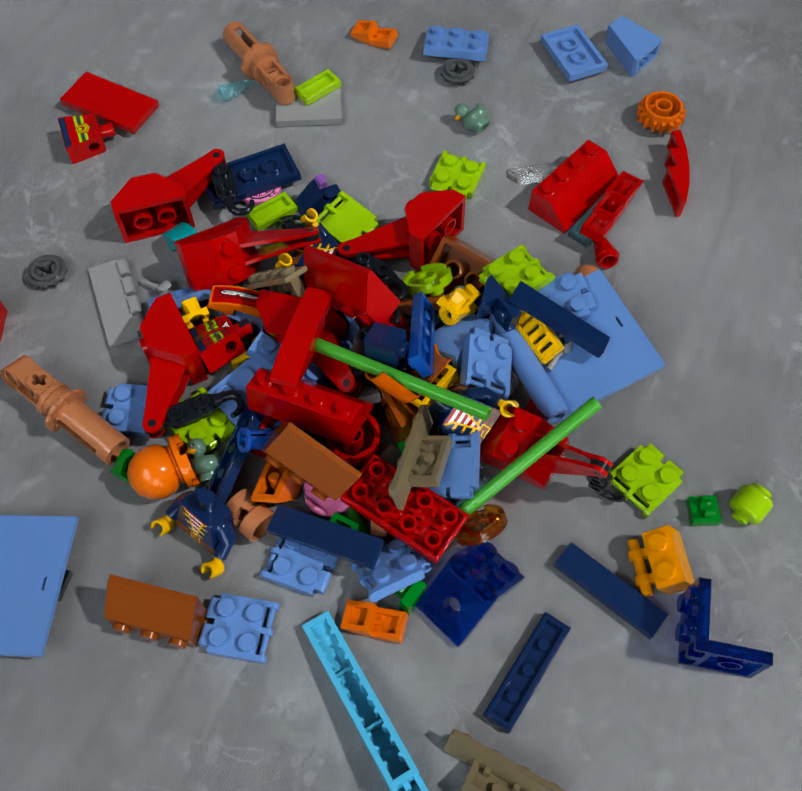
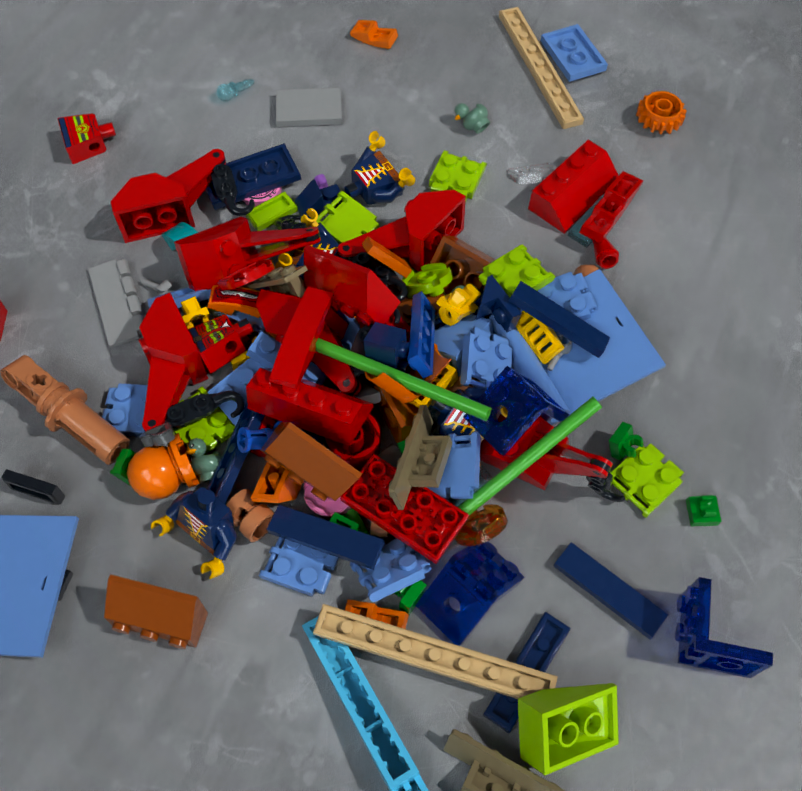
dark grey gear [26,255,68,289] -> none
red tile [60,72,159,134] -> none
medium blue plate [198,593,280,664] -> none
nougat piece [223,21,295,105] -> none
lime tile [294,69,341,106] -> none
medium blue plate [423,25,489,62] -> none
dark grey gear [441,58,475,86] -> none
medium blue slope [605,16,663,77] -> none
light orange brick [627,525,696,597] -> none
red slope [662,130,690,217] -> none
lime head [729,483,773,525] -> none
none -> black tile [1,469,65,505]
none -> dark grey tile [140,422,175,447]
none -> red tile [217,258,275,290]
none -> tan tile [313,604,558,699]
none -> torso [344,131,415,205]
none -> orange tile [362,236,412,278]
none -> clear blue bracket [463,366,570,456]
none -> tan tile [499,7,584,129]
none -> lime slope [518,683,619,775]
none -> green tile [609,421,644,461]

